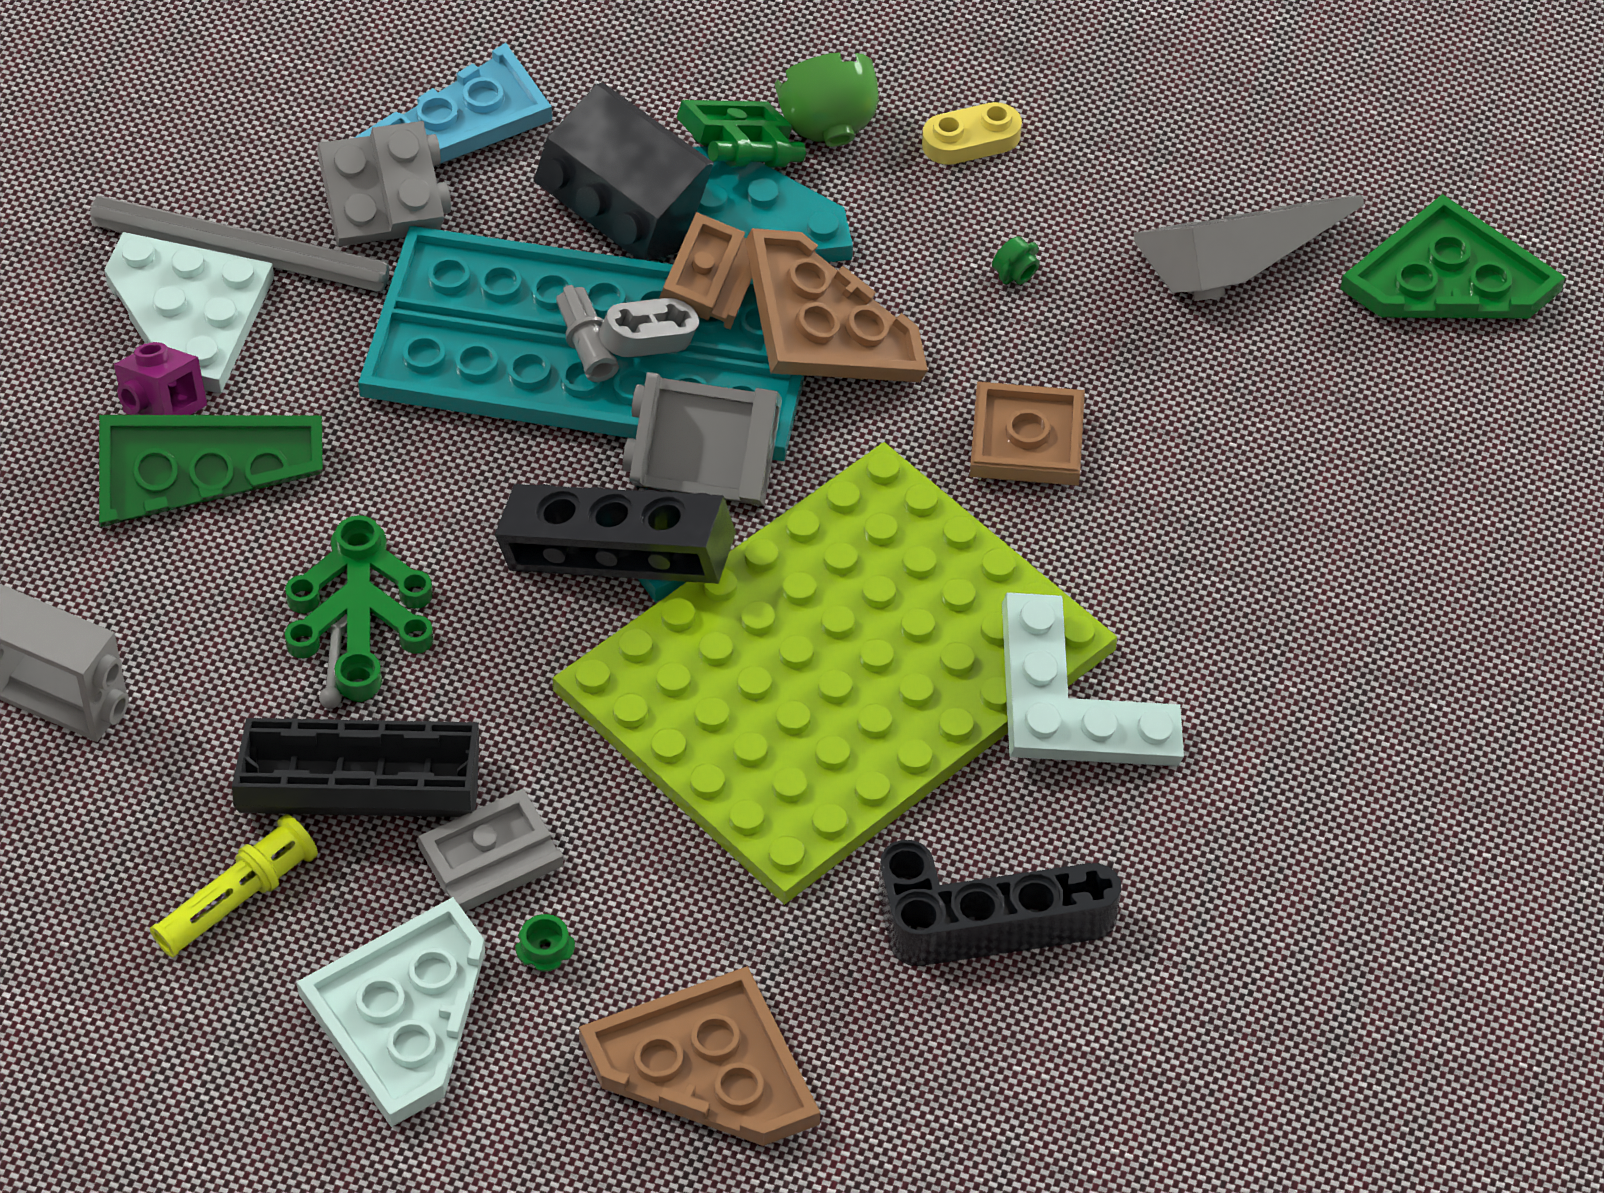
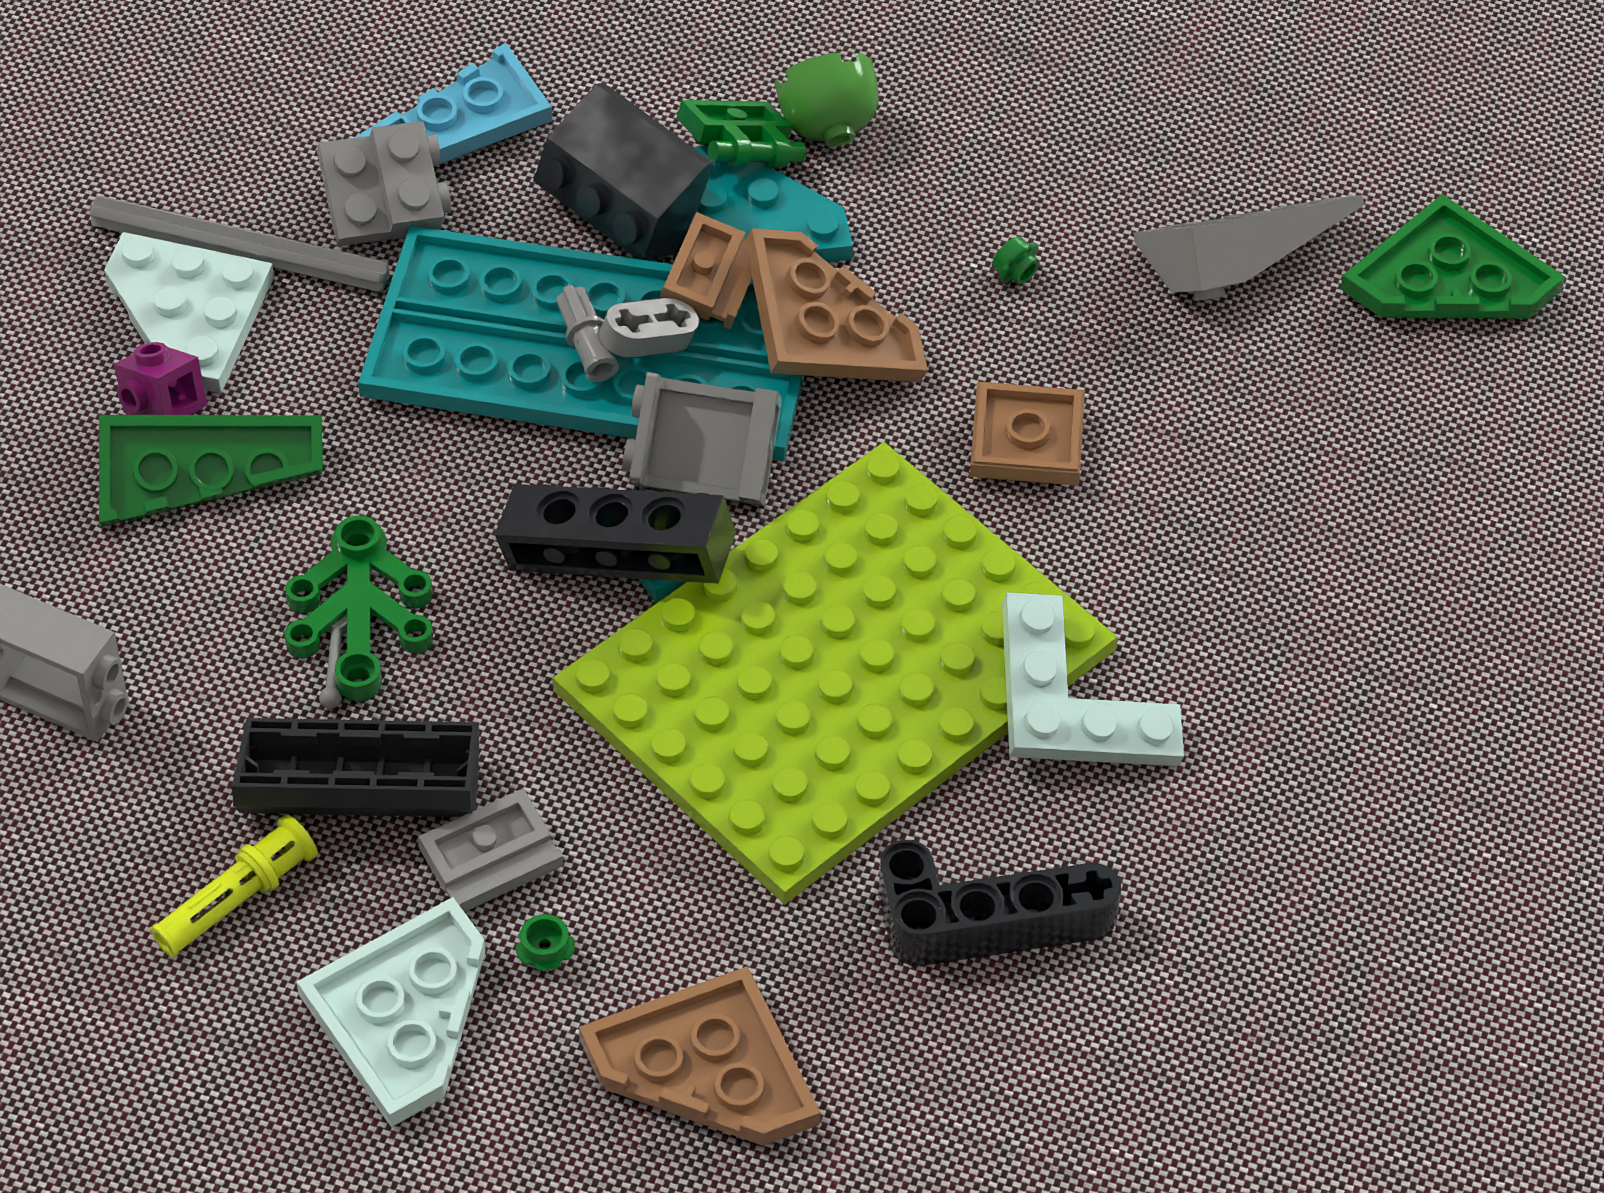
light yellow plate [922,102,1022,165] -> none

